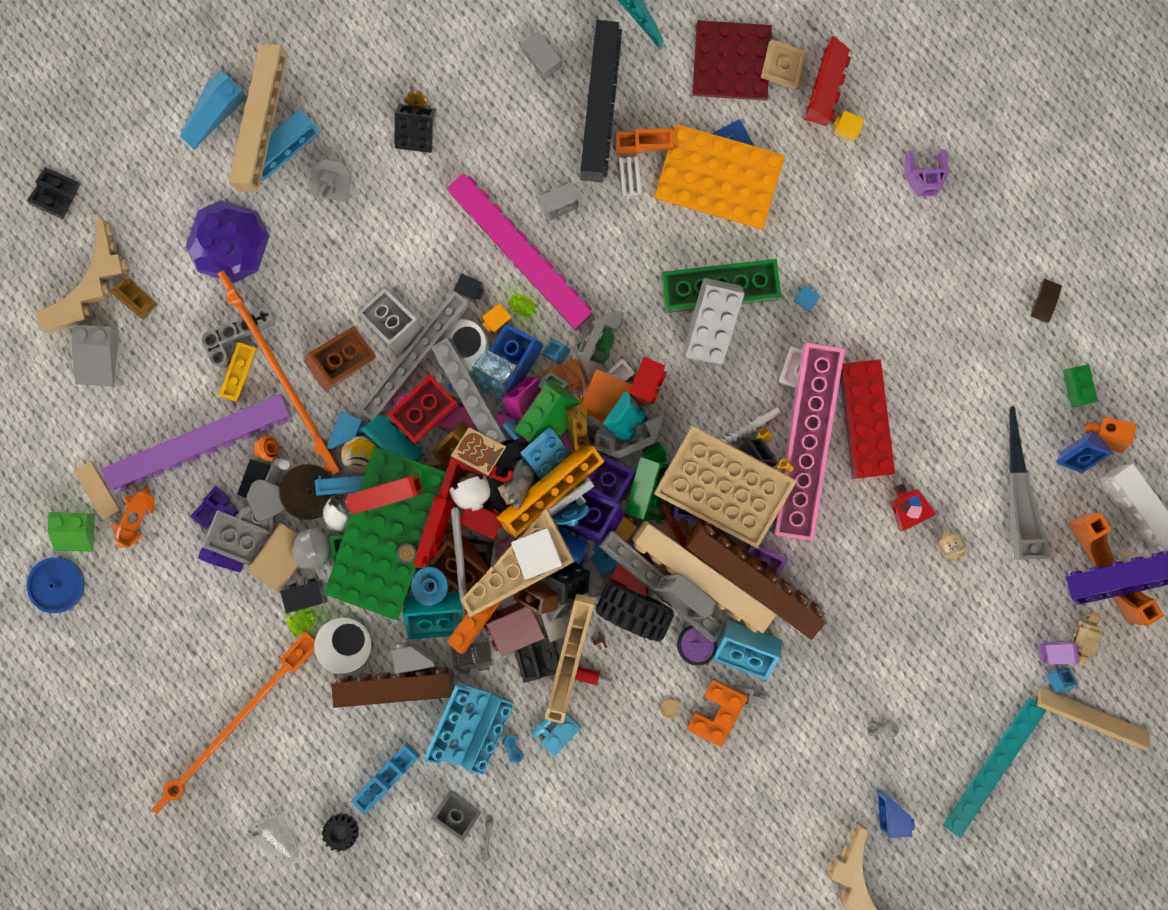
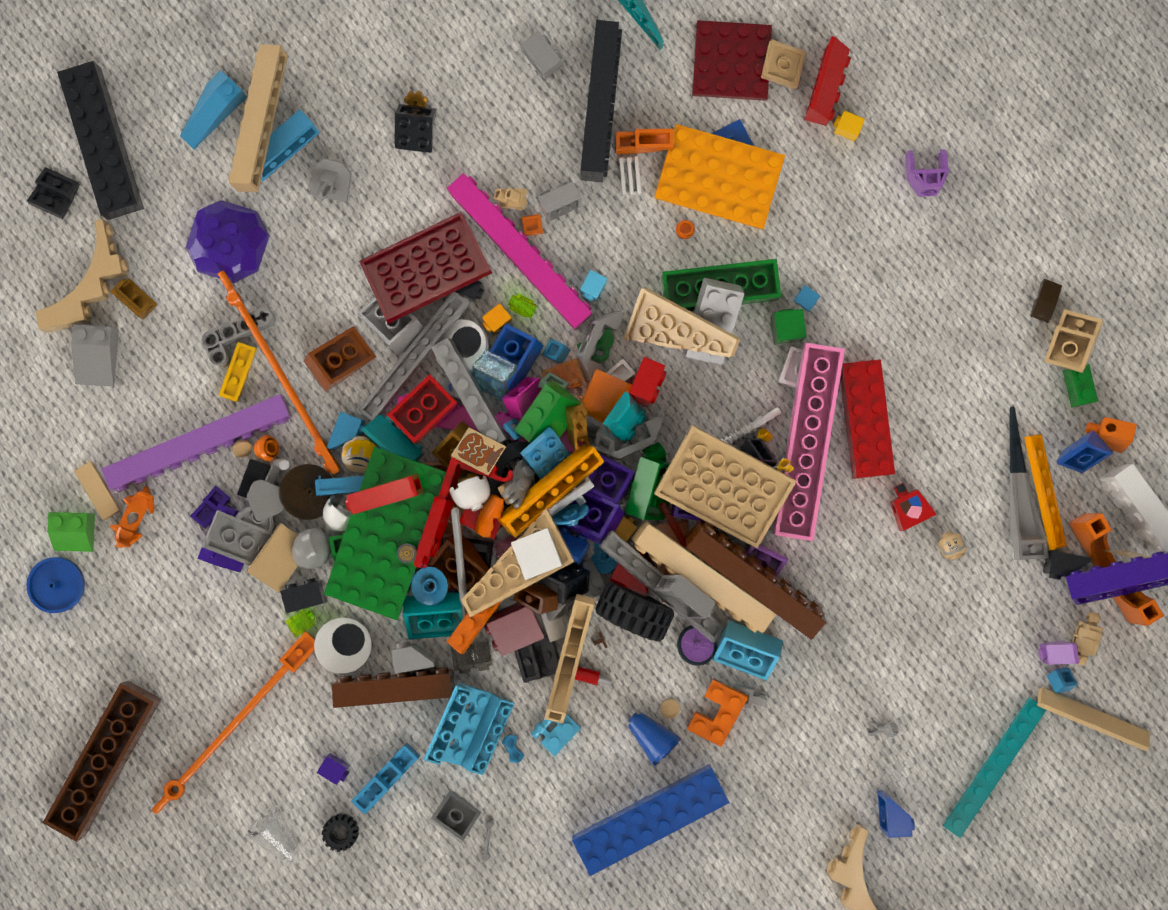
none -> reddish brown brick [42,681,162,842]
none -> black brick [57,61,144,220]
none -> tan piece [232,440,252,458]
none -> dark purple brick [317,753,350,785]
none -> dark red plate [359,211,492,324]
none -> orange slope [474,494,504,537]
none -> tan hips [494,188,528,210]
none -> orange tile [521,214,543,236]
none -> blue brick [572,764,730,876]
none -> medium azure brick [580,270,607,302]
none -> tan wing [623,287,741,357]
none -> blue cone [628,712,681,767]
none -> orange plate [676,220,695,239]
none -> green head [770,309,807,345]
none -> light orange tile [1024,434,1067,550]
none -> black slope [1043,550,1091,580]
none -> tan slope [1044,309,1103,373]

